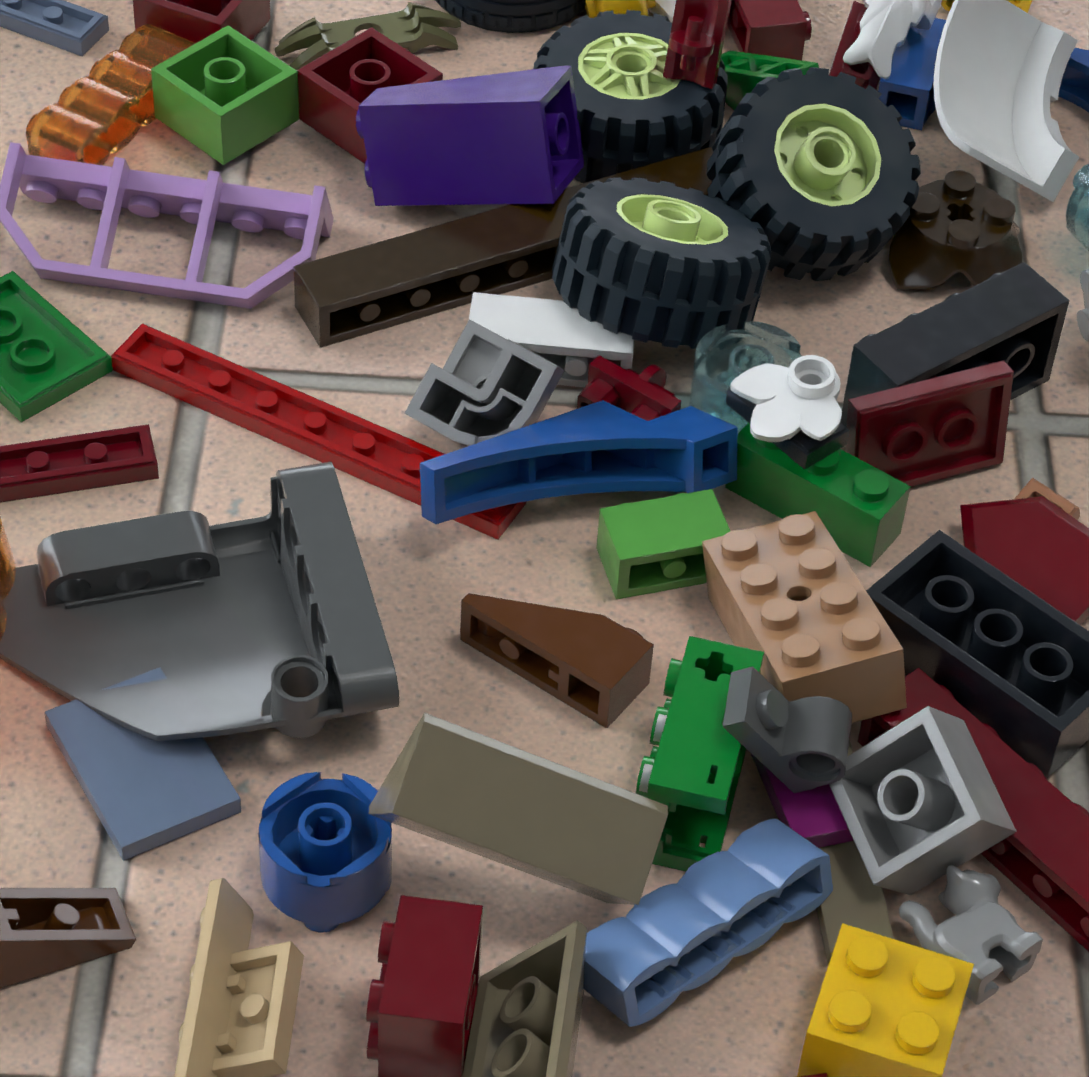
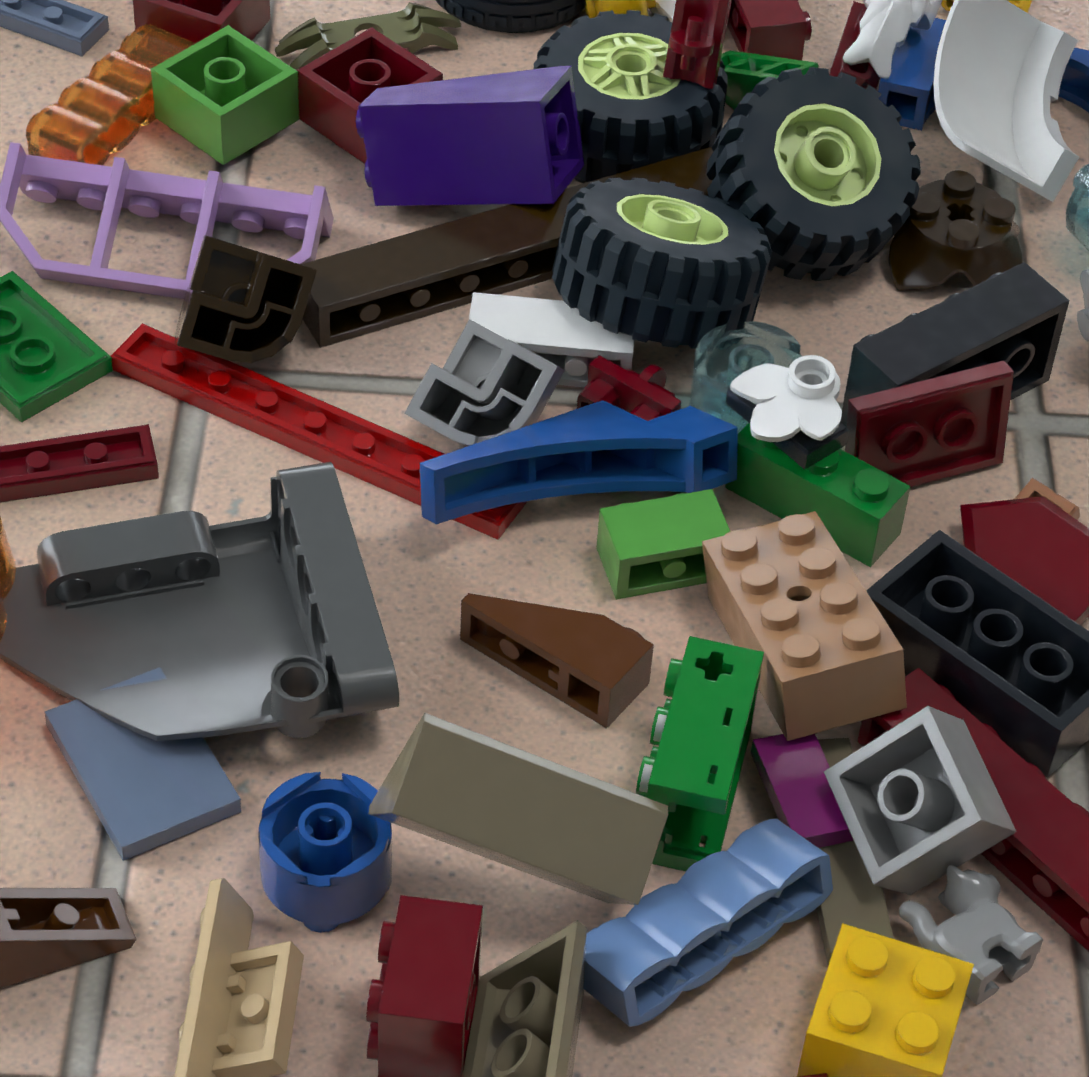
dark grey plate [723,666,852,793] -> none
none -> dark brown brick [175,235,317,363]

